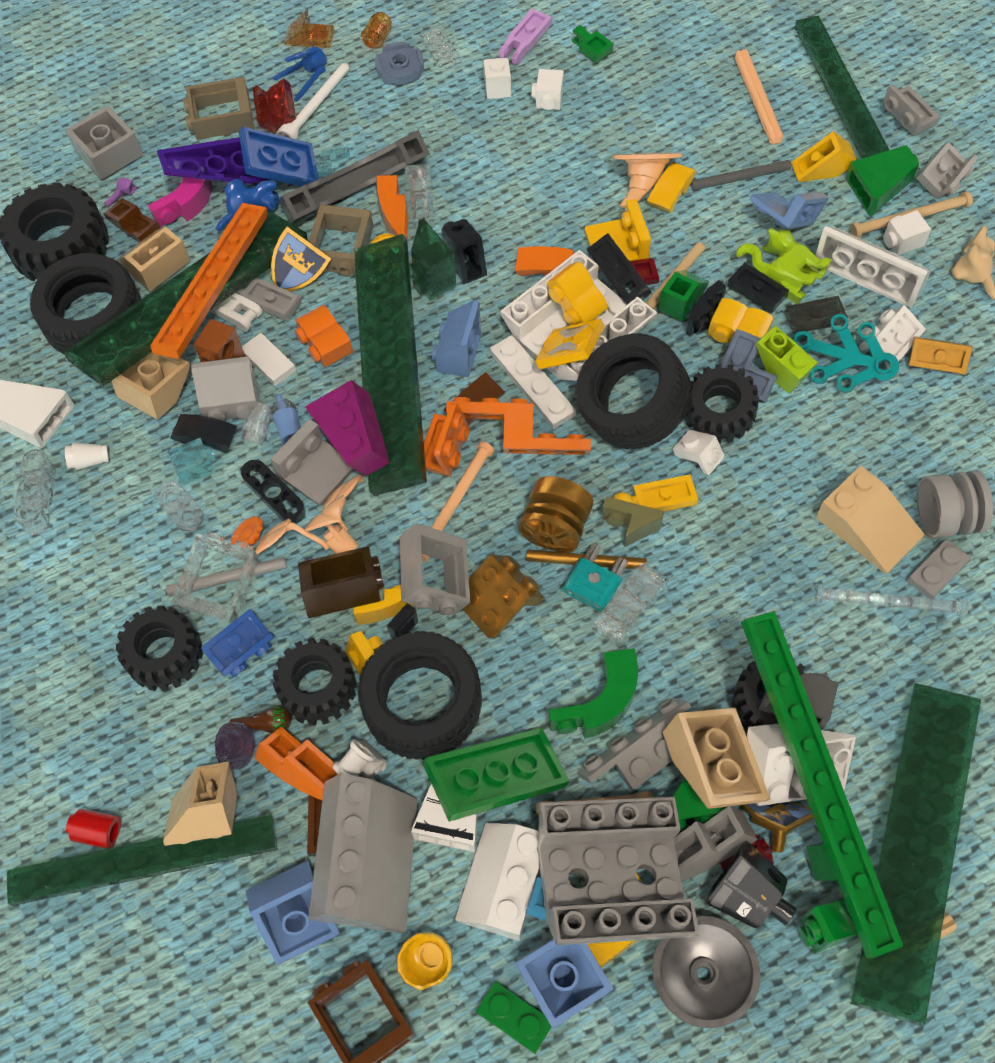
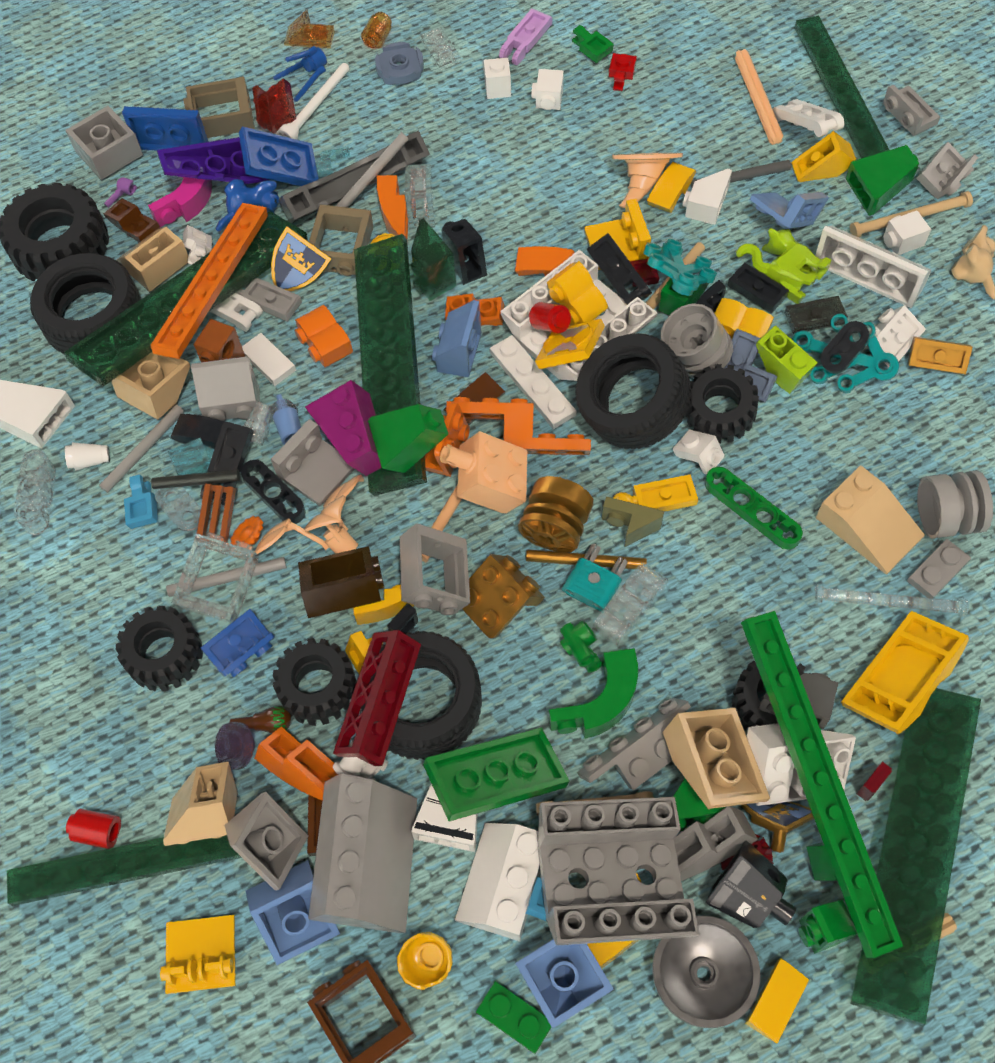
none -> light grey bar [99,405,184,493]
none -> blue tile [122,106,209,151]
none -> dark azure plate [124,474,158,529]
none -> pearl dark grey bar [151,470,240,489]
none -> yellow hinge [160,915,236,994]
none -> white plate [183,225,212,267]
none -> dark orange tile [196,483,236,546]
none -> black plate [200,421,254,506]
none -> light grey slope [224,792,308,891]
none -> dark red fence [333,630,421,766]
none -> light grey bar [336,132,409,208]
none -> green slope [368,404,448,473]
none -> light nougat brick [440,431,527,513]
none -> orange slope [445,293,504,326]
none -> red brick [529,302,571,333]
none -> green plate [560,620,602,673]
none -> red plate [609,53,637,91]
none -> teal plant [643,239,717,296]
none -> light grey wheel [661,303,733,378]
none -> white slope [683,169,732,225]
none -> green beam [705,467,803,550]
none -> yellow slope [745,958,809,1044]
none -> white plate [773,99,844,137]
none -> black plate [820,321,870,374]
none -> yellow slope [841,611,969,734]
none -> dark red tile [856,761,892,801]

